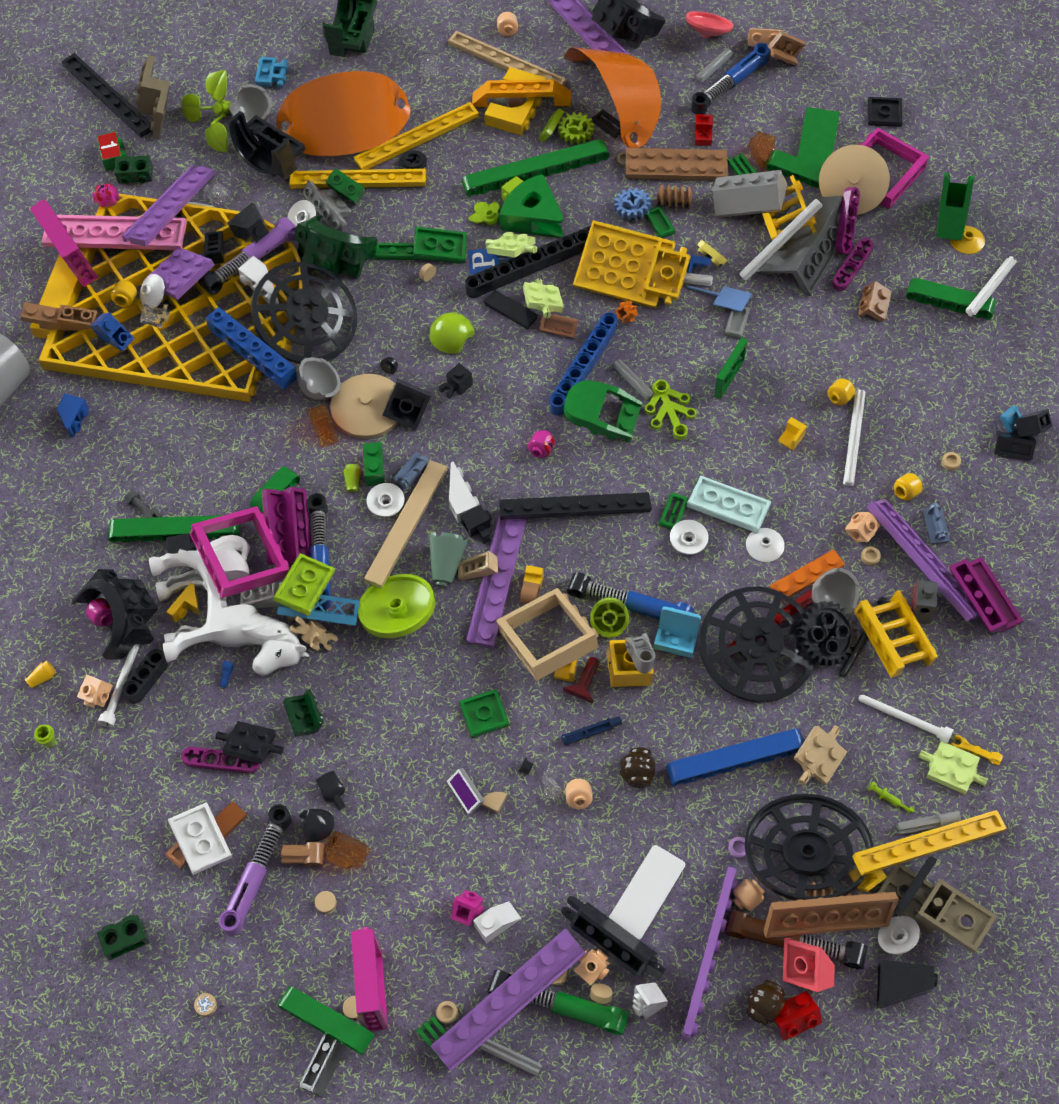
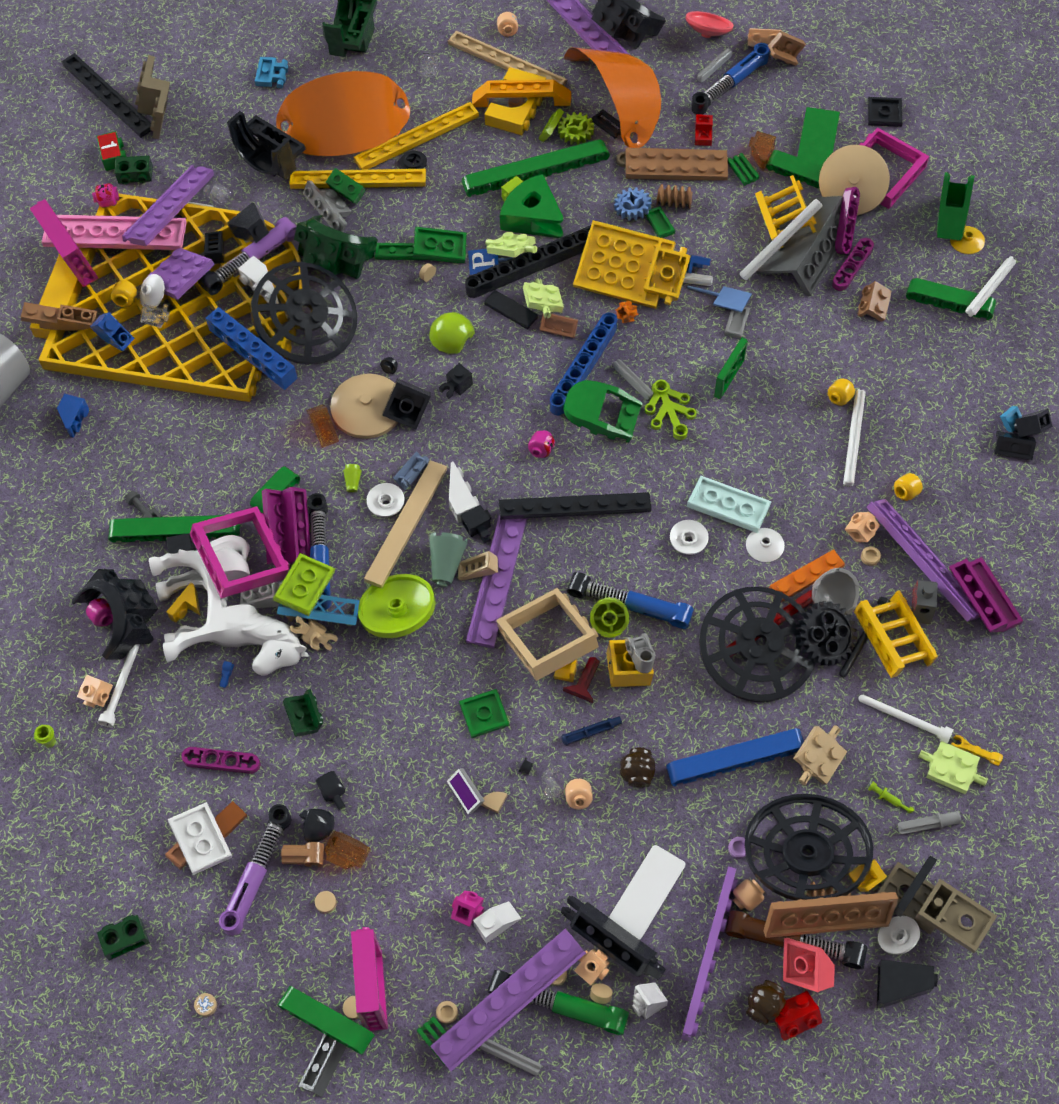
yellow cone [25,660,57,688] -> none
black beam [122,649,168,704] -> none
lime plant [181,70,232,152] -> none
black plate [215,721,284,764] -> none
light grey cylinder [229,84,272,122] -> none
white dish [287,200,316,226] -> none
light grey cylinder [296,357,341,400] -> none
green brick [363,442,385,486] -> none
lime plate [468,202,500,225] -> none
leg [520,565,544,604] -> none
medium azure bracket [653,607,701,658] -> none
green tile [659,492,689,529] -> none
light yellow plate [697,239,727,266] -> none
light grey slope [713,170,787,218] -> none
yellow panel [778,417,807,450] -> none
yellow plate [852,810,1007,876] -> none
sand blue hinge [923,503,950,544] -> none
tan tile [941,452,961,471] -> none

